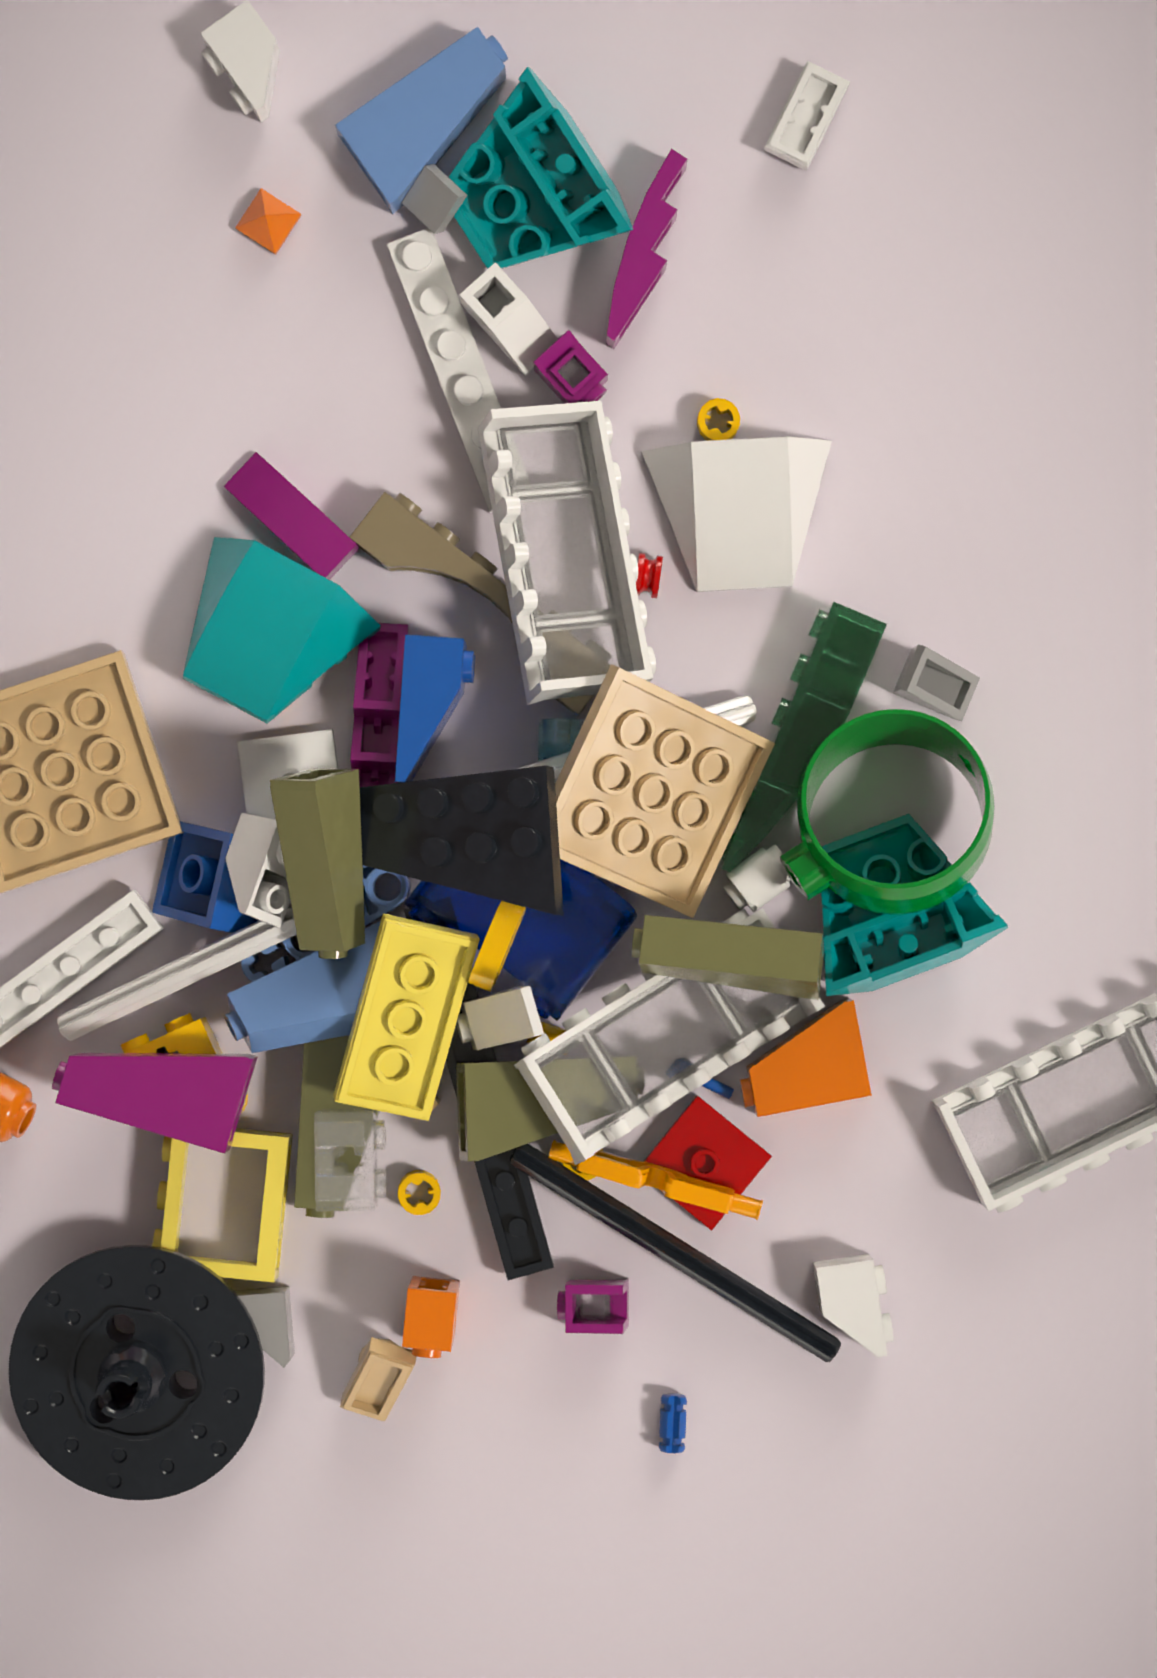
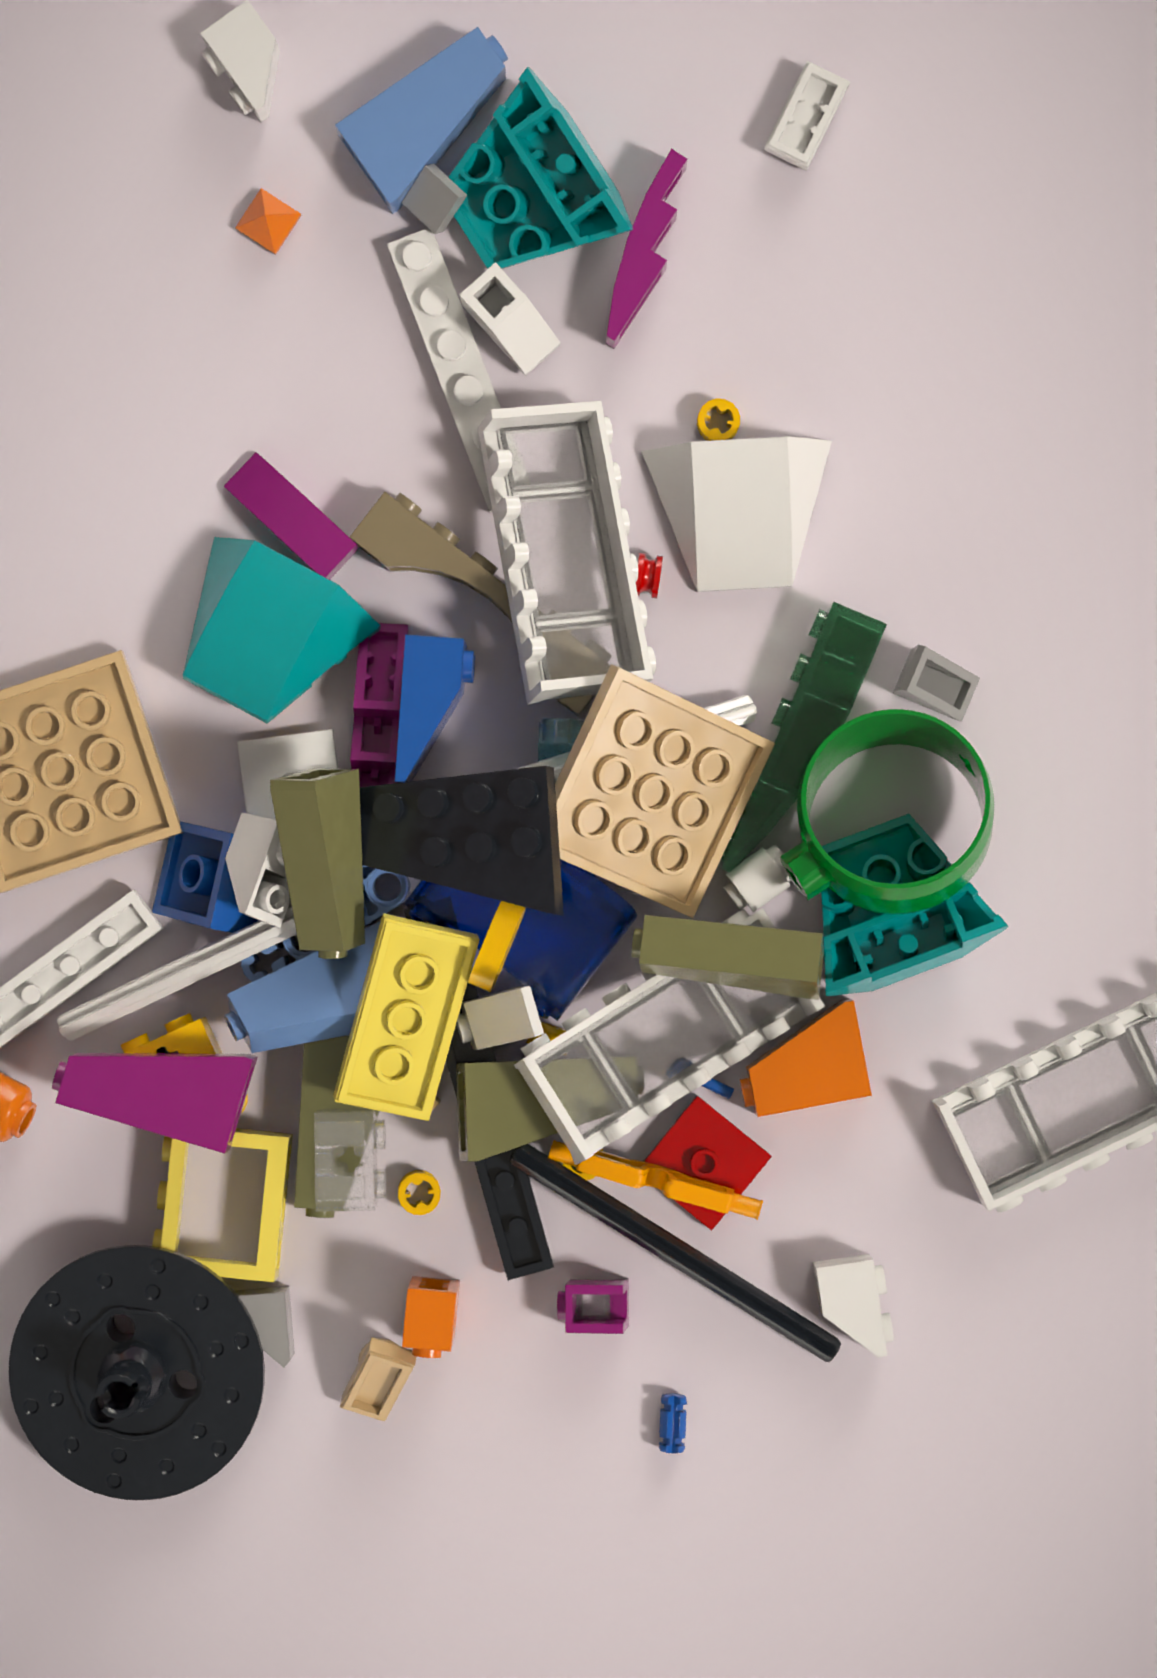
magenta window [533,330,608,404] -> none

